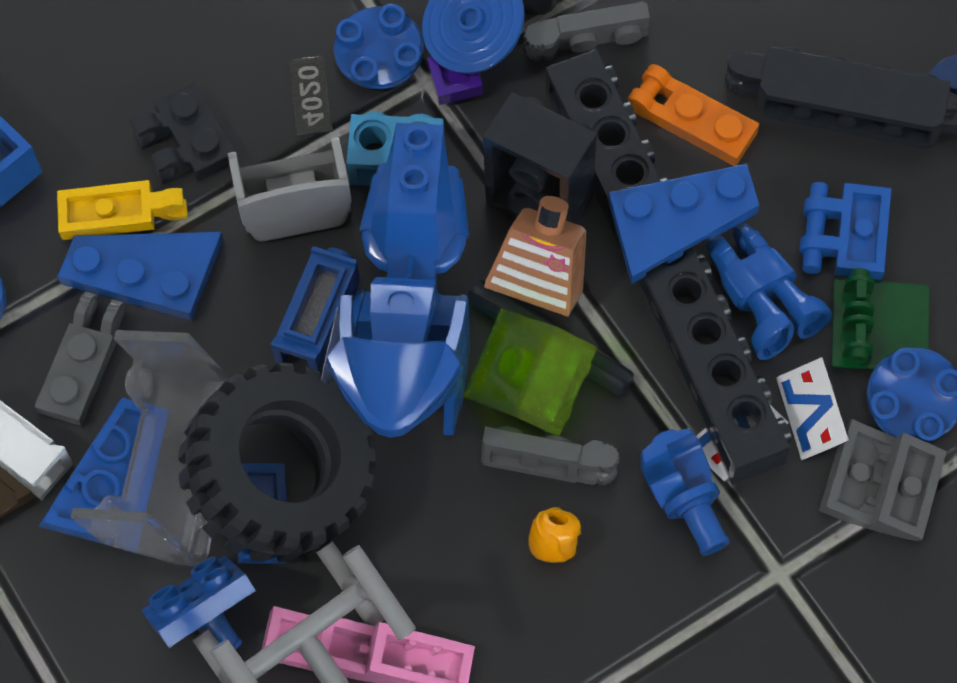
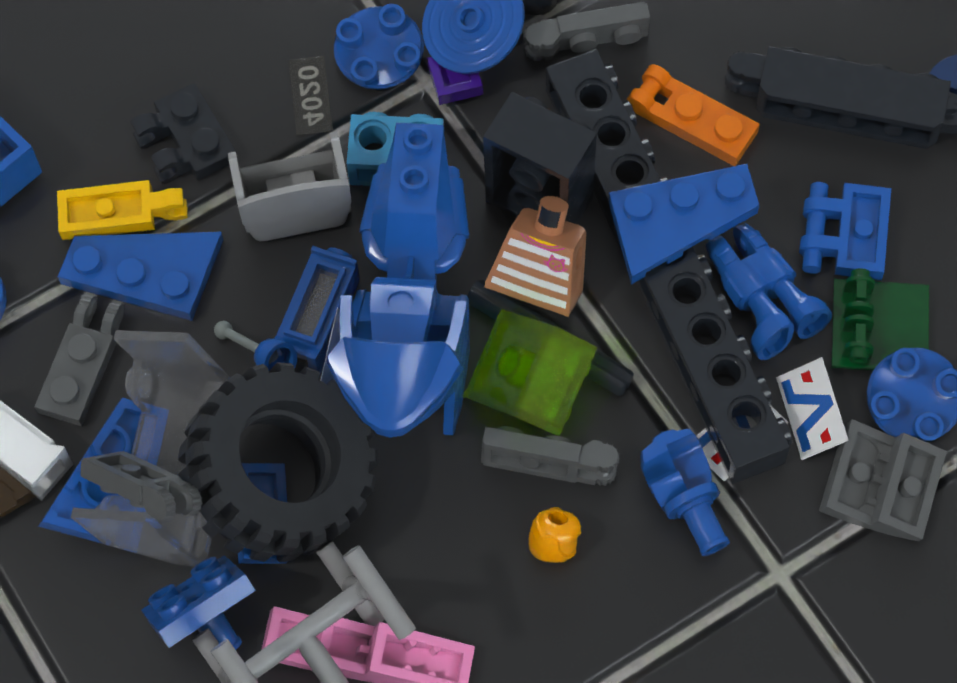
none -> dark grey hinge [81,451,203,522]
none -> hinge [214,321,297,371]

